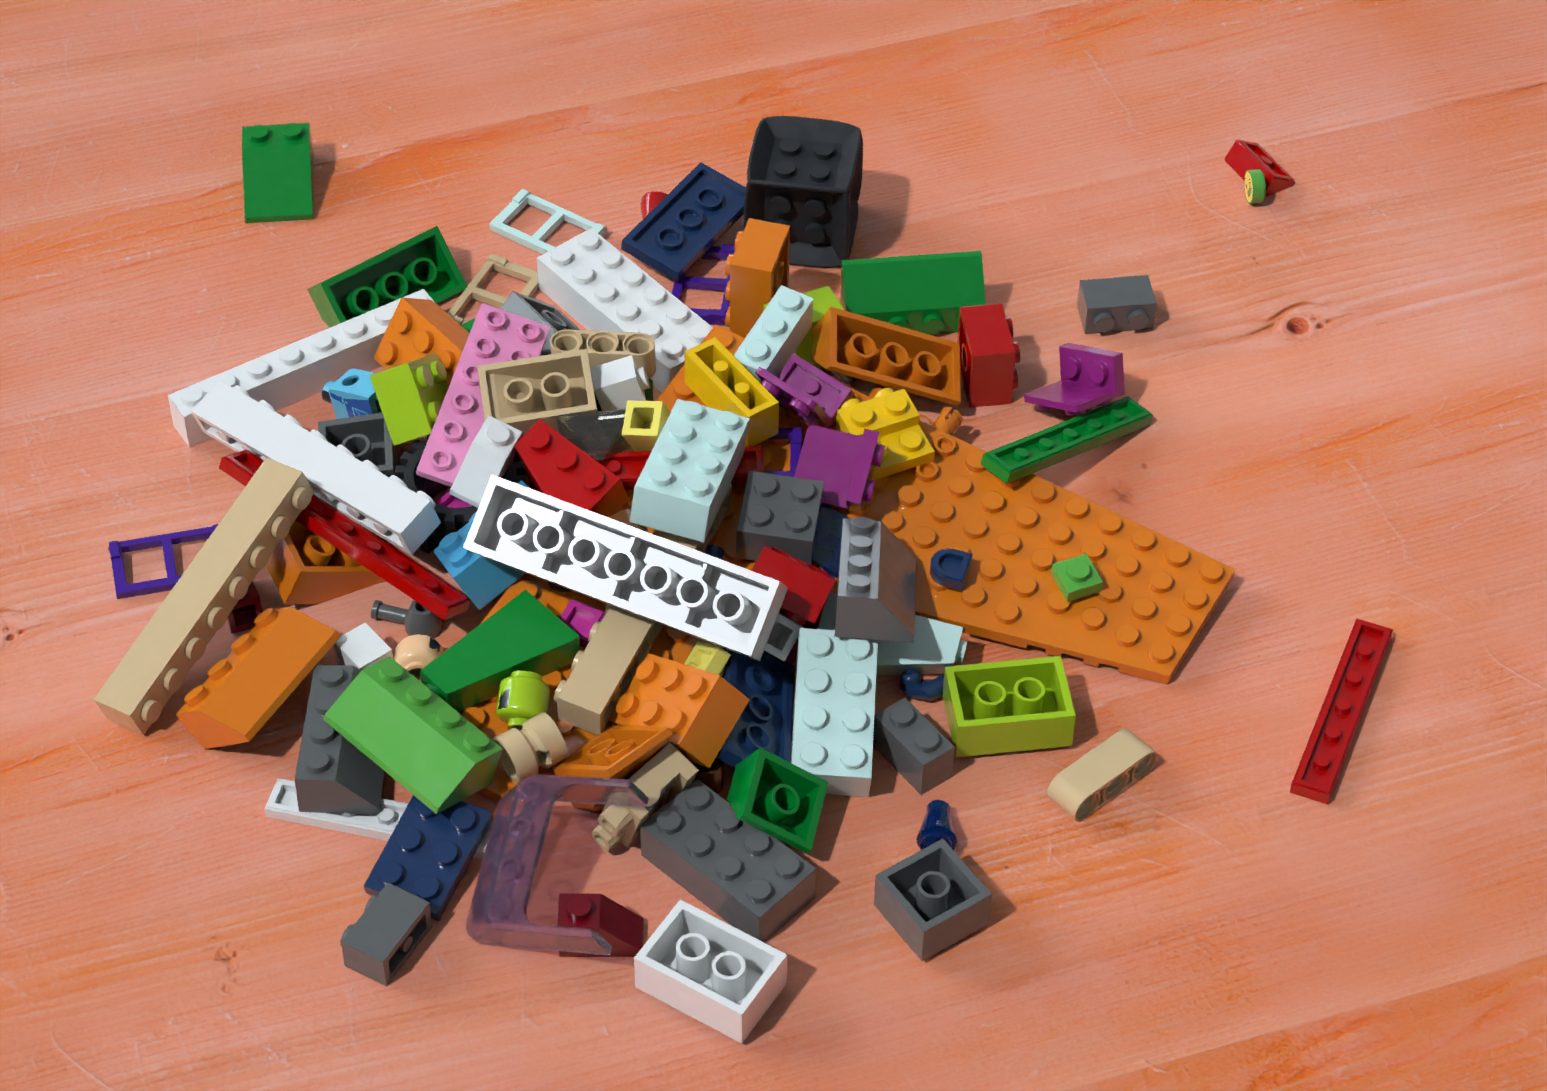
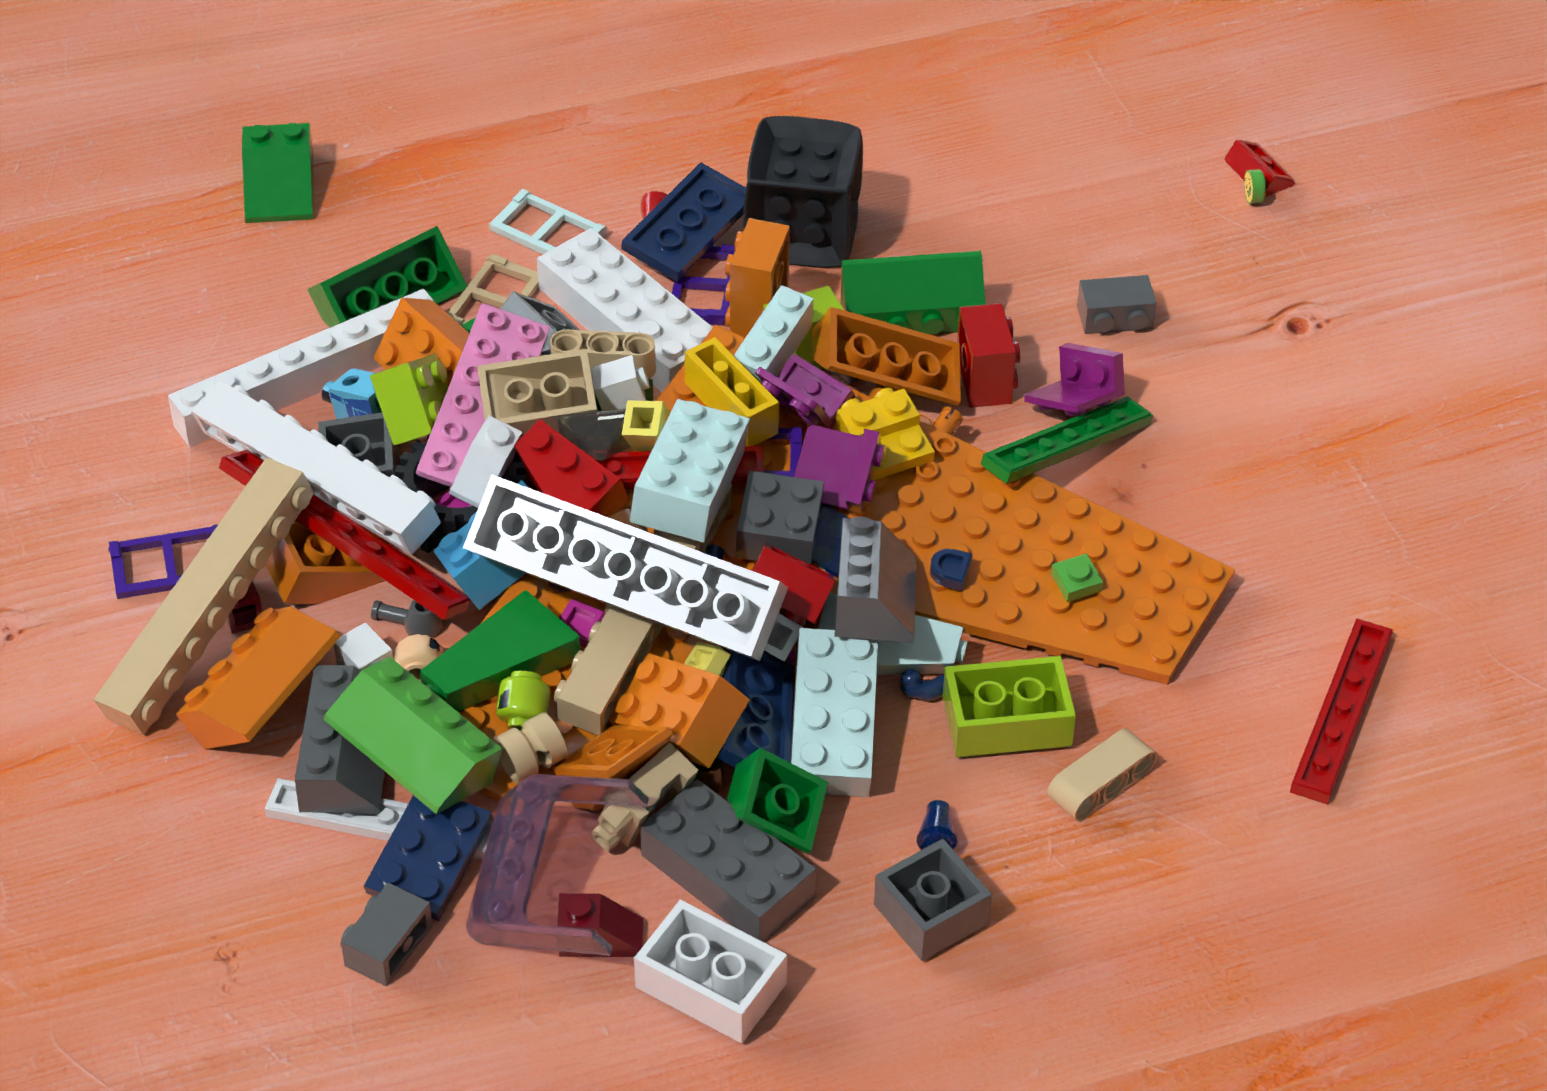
dark grey brick [873,698,955,795] -> none

